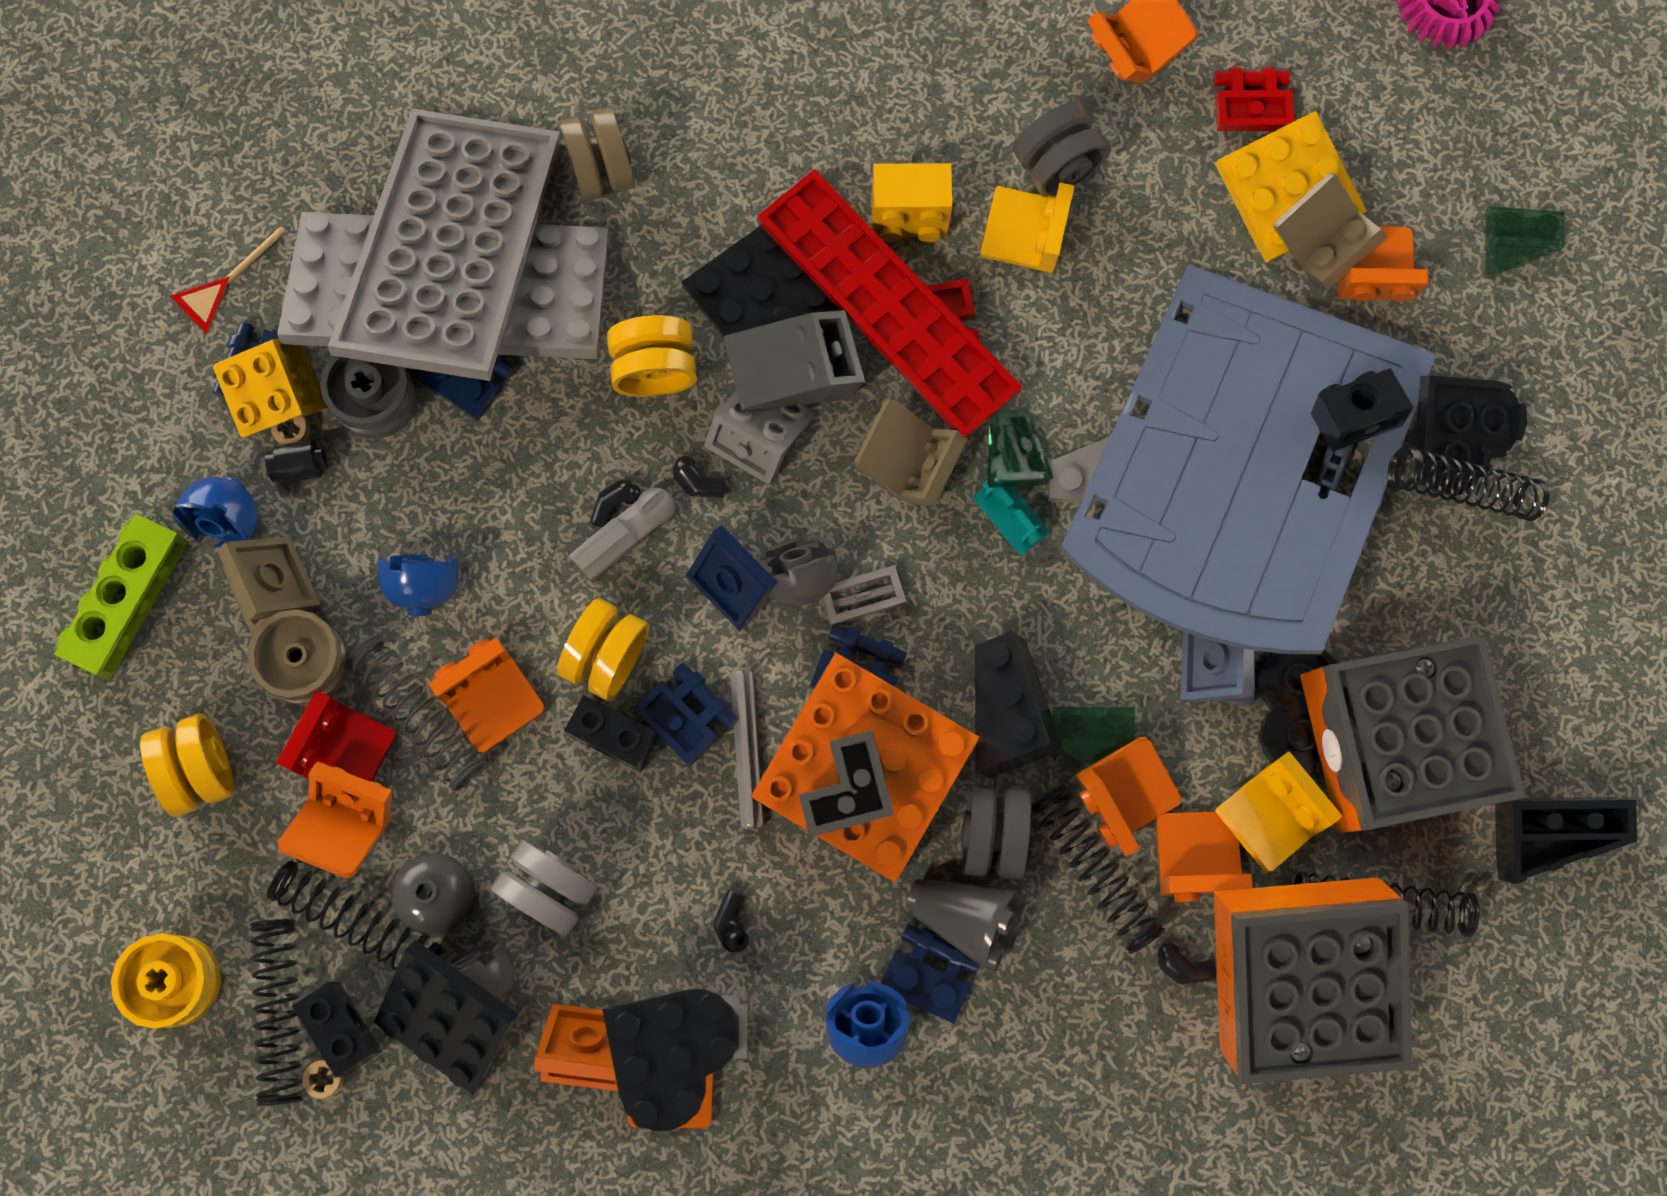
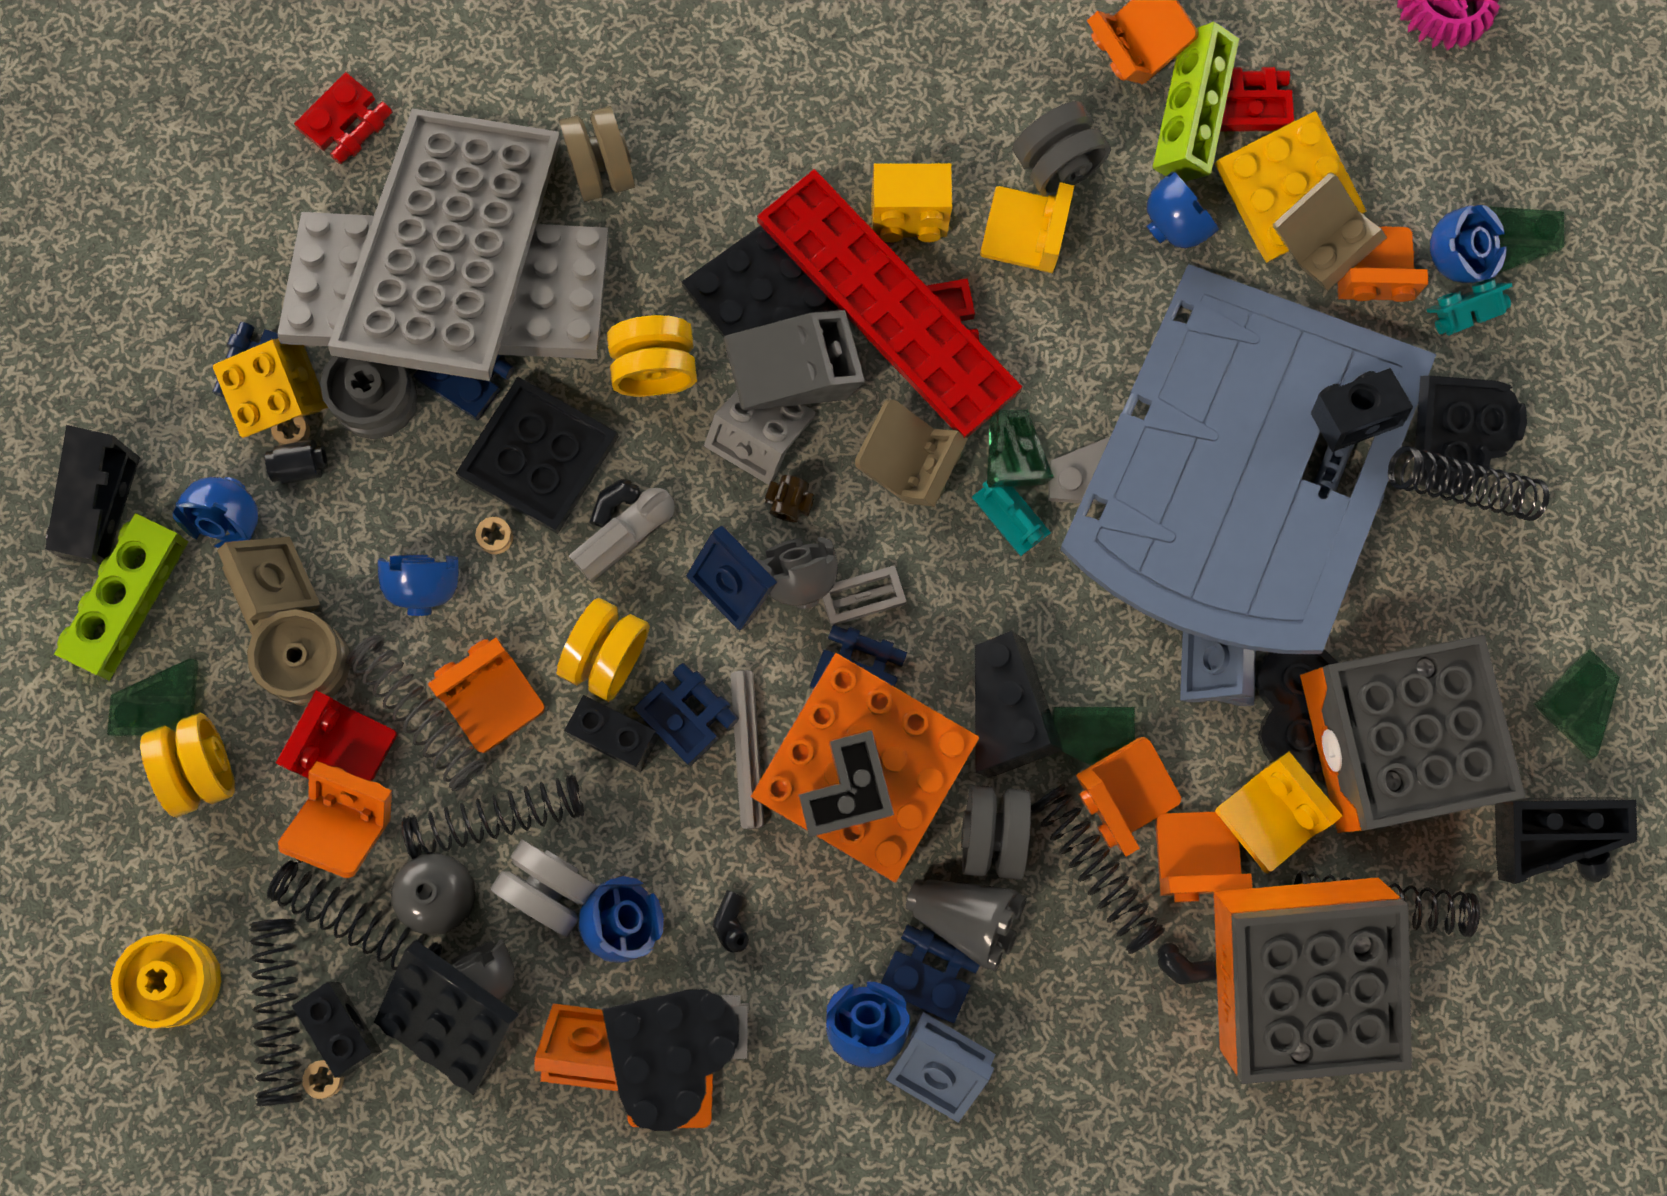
tan piece [170,227,286,334] -> none
black arm [672,456,725,498] -> none
none -> black wedge [45,425,140,567]
none -> clear green wing [107,659,198,737]
none -> red plate [294,72,393,165]
none -> black piece [402,774,584,859]
none -> black plate [456,377,619,534]
none -> tan bush [475,517,513,555]
none -> blue cylinder [579,876,664,963]
none -> dark brown gear [765,475,814,523]
none -> sand blue bracket [886,1012,996,1122]
none -> blue cylinder [1146,171,1219,249]
none -> lime brick [1152,21,1239,182]
none -> teal hinge [1426,278,1513,336]
none -> blue cylinder [1430,205,1506,283]
none -> clear green wing [1533,649,1620,760]
none -> black hinge [1576,851,1612,883]

